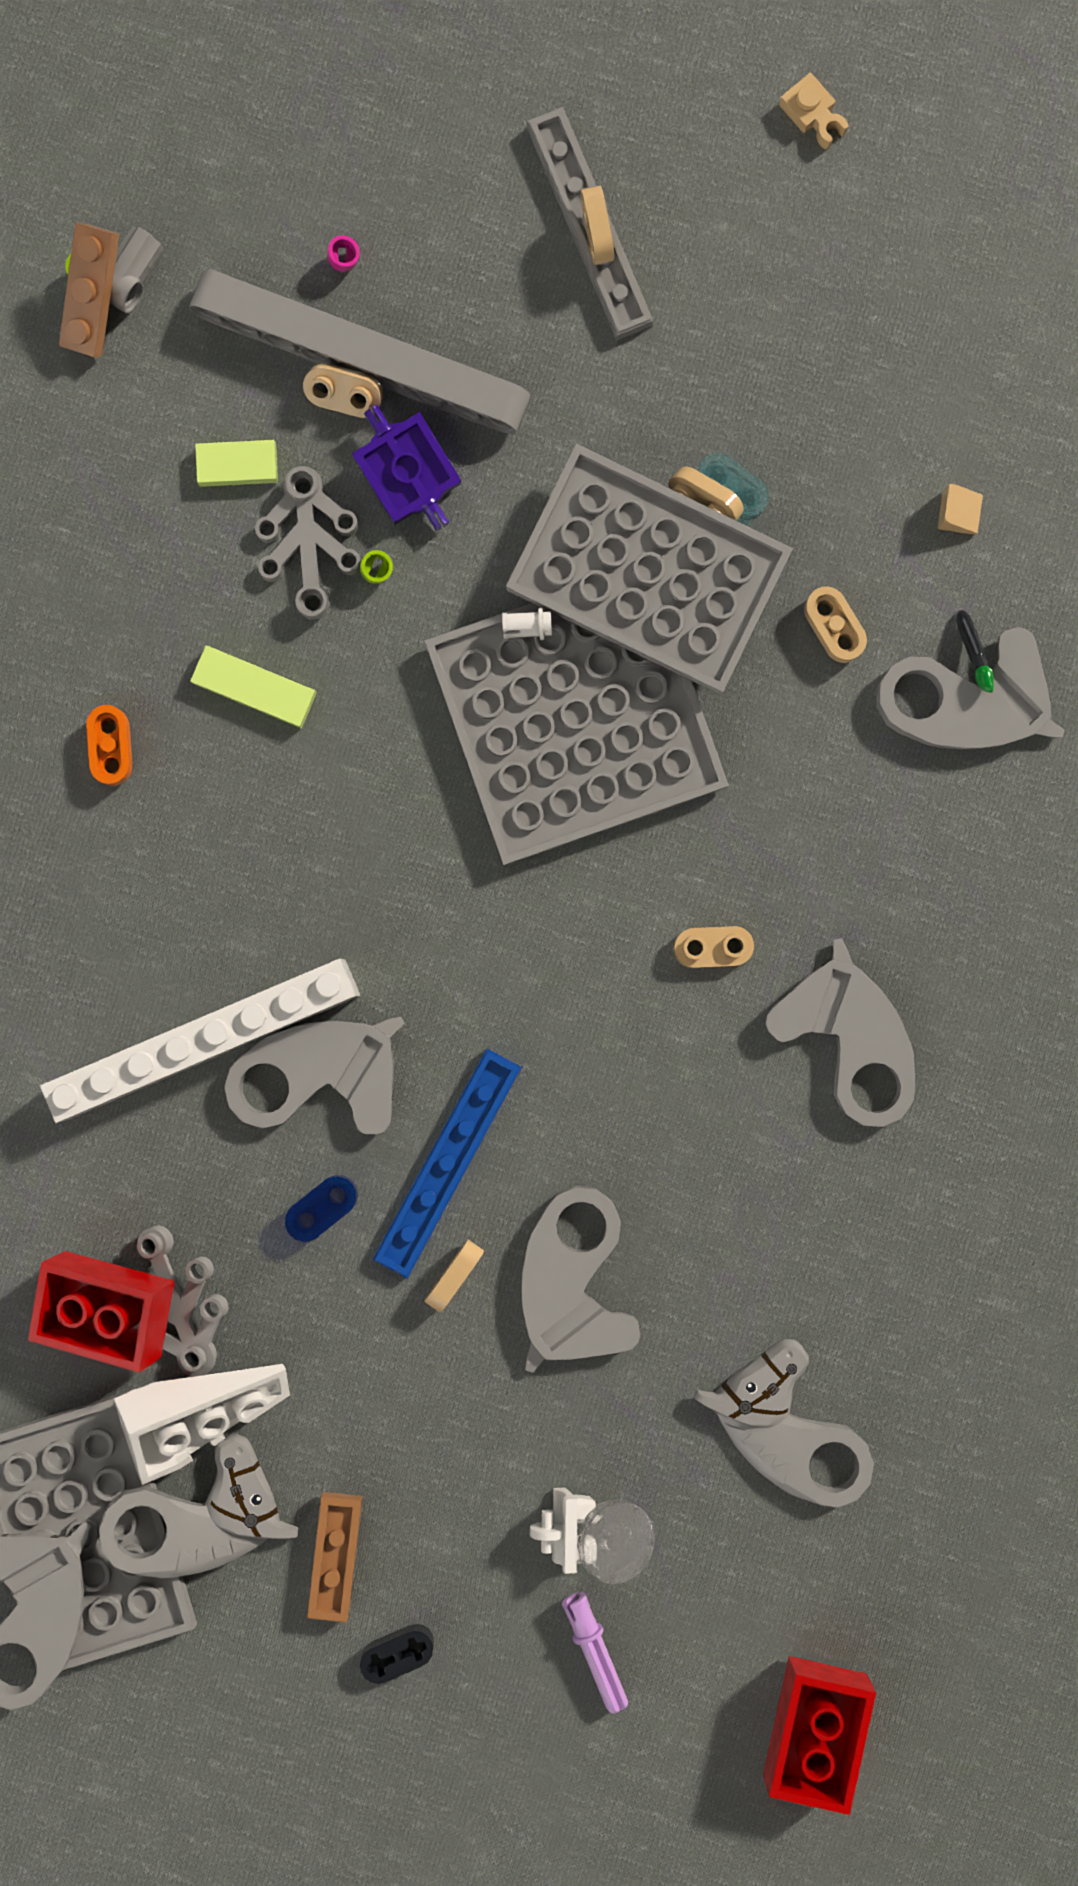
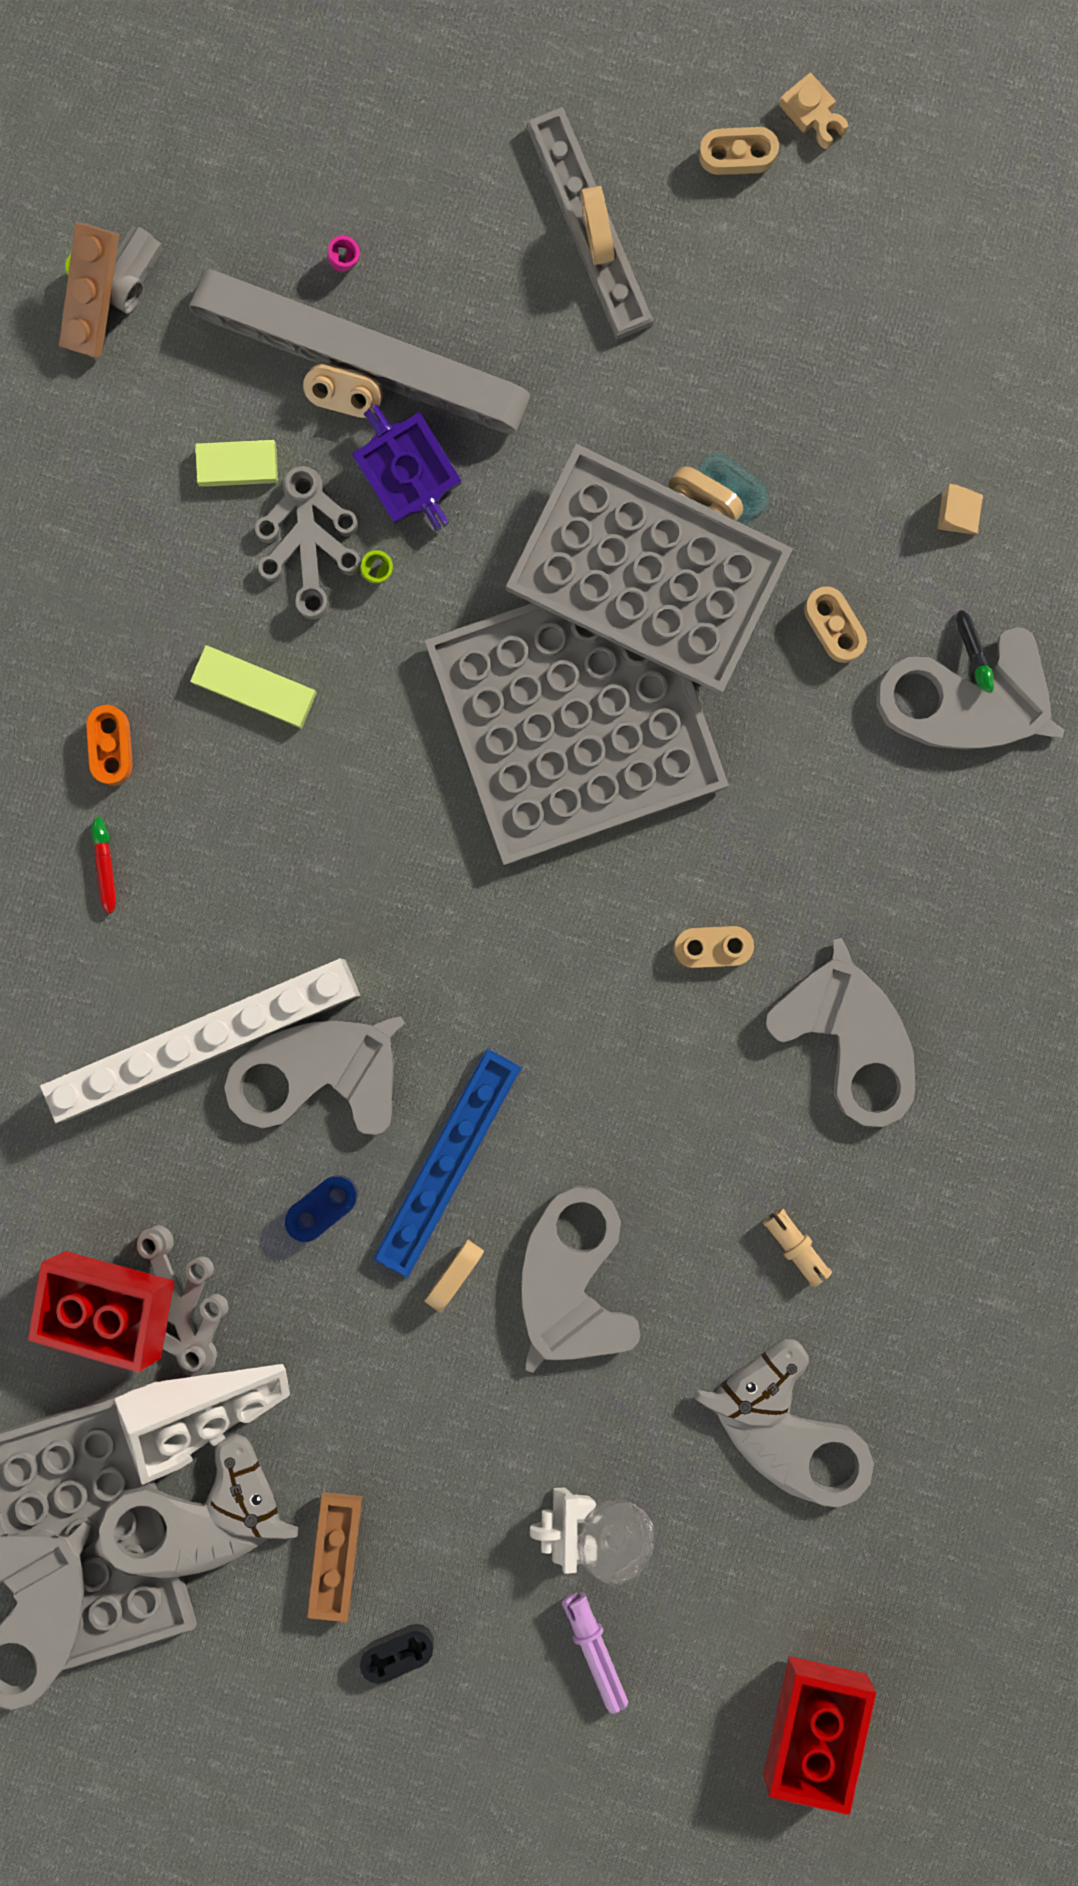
white pin [502,608,552,640] -> none
none -> red piece [90,817,116,914]
none -> tan plate [699,127,779,175]
none -> tan pin [763,1207,832,1287]

